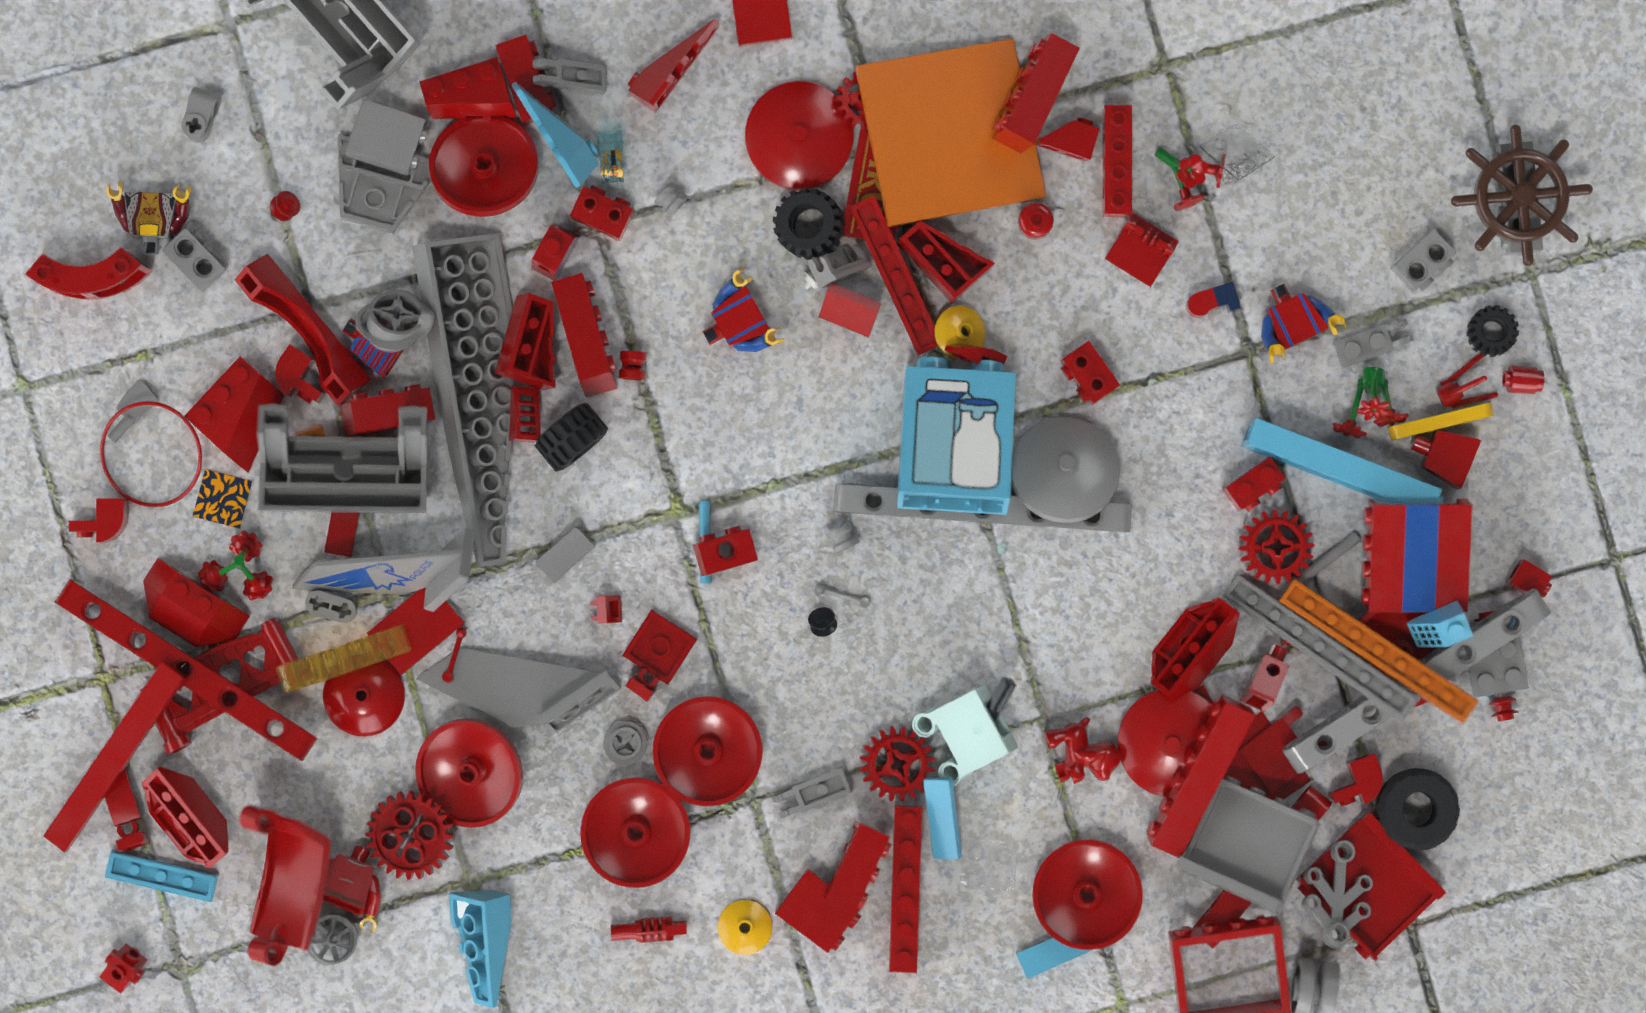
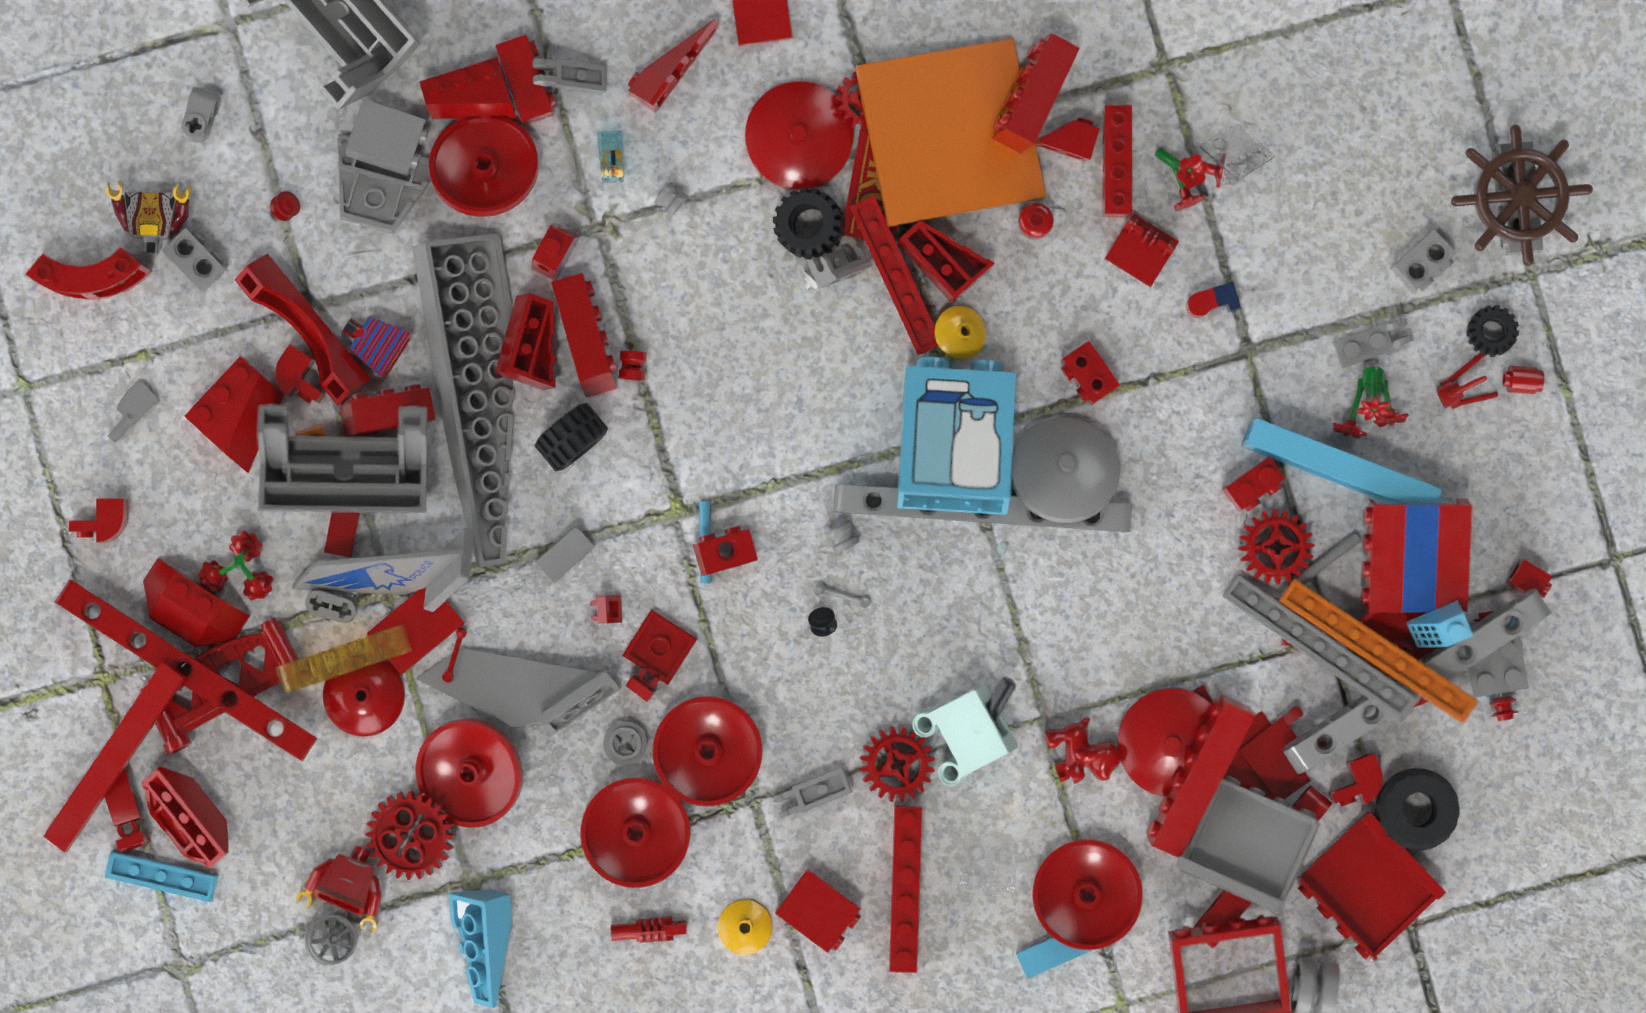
red brick [99,943,148,994] -> none
red piece [100,401,202,507] -> none
sticker [192,469,252,529] -> none
red panel [239,805,331,967] -> none
light grey piece [355,290,435,352] -> none
red slope [509,386,541,443] -> none
medium azure wedge [512,82,599,188] -> none
red brick [570,185,634,242] -> none
torso [702,268,785,352] -> none
red tile [819,283,882,338] -> none
red wedge [824,821,892,913] -> none
medium azure tile [924,777,962,859] -> none
red slope [944,344,1008,365] -> none
red wedge [1151,597,1240,699] -> none
torso [1240,644,1289,712] -> none
torso [1261,283,1347,364] -> none
light grey plant [1302,840,1373,948] -> none
yellow beam [1388,402,1494,441] -> none
red torso [1411,430,1481,490] -> none

